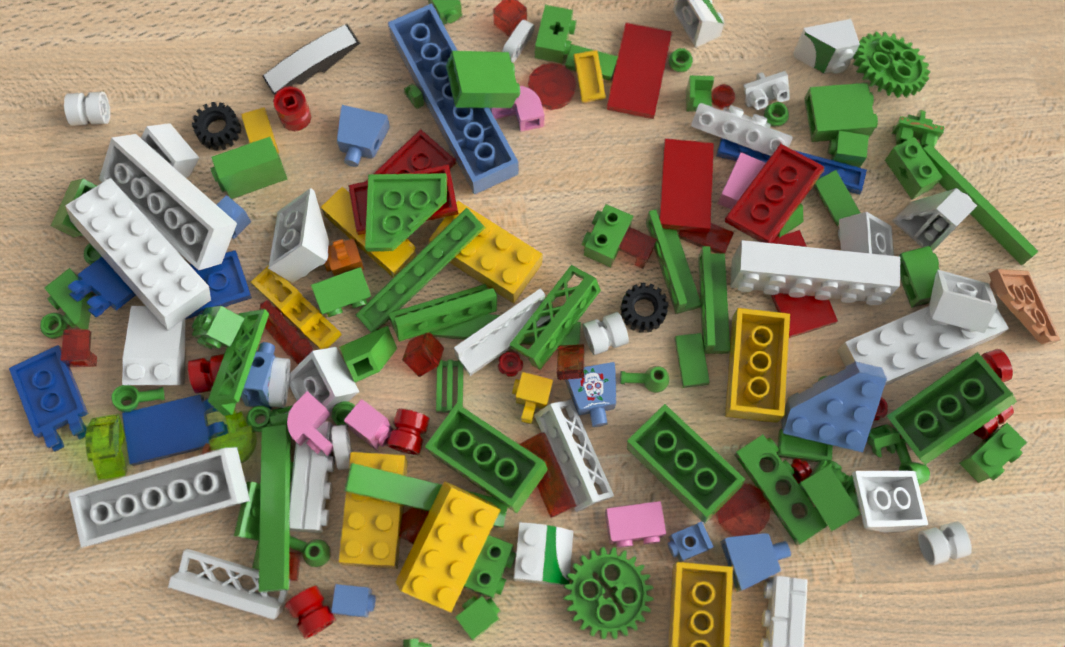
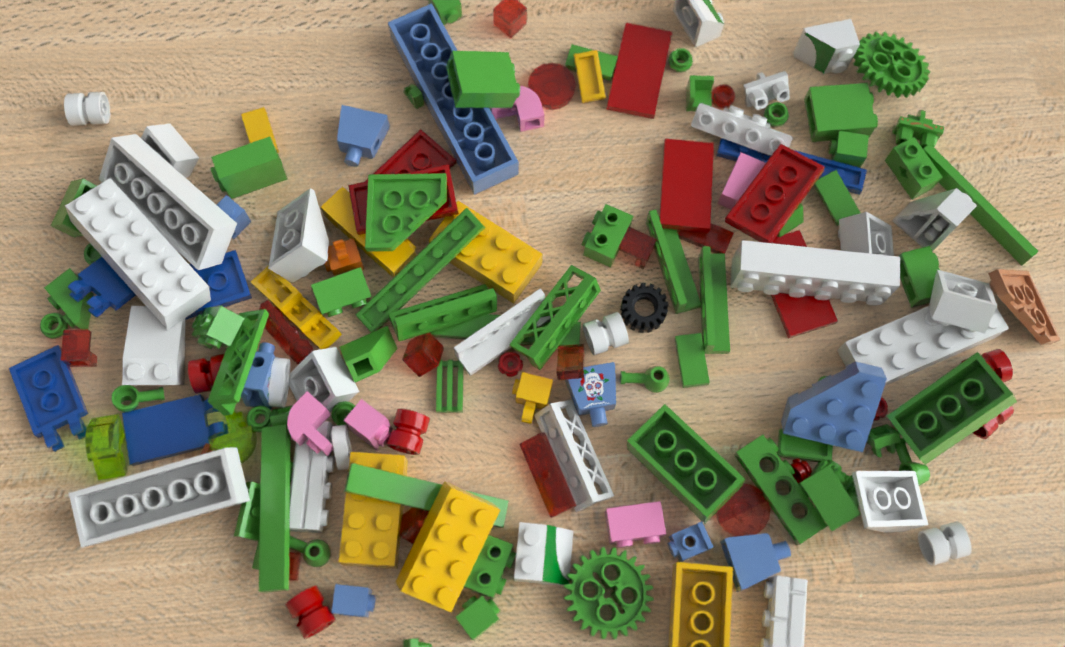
white fence [168,549,291,619] -> none
black tyre [192,102,241,151] -> none
white slope [262,24,360,95] -> none
red wheel [273,86,312,131] -> none
bright green brick [425,403,548,514] -> none
white beam [502,19,535,62] -> none
bright green brick [535,5,576,64] -> none
yellow brick [725,308,790,423] -> none
bright green brick [959,423,1027,483] -> none

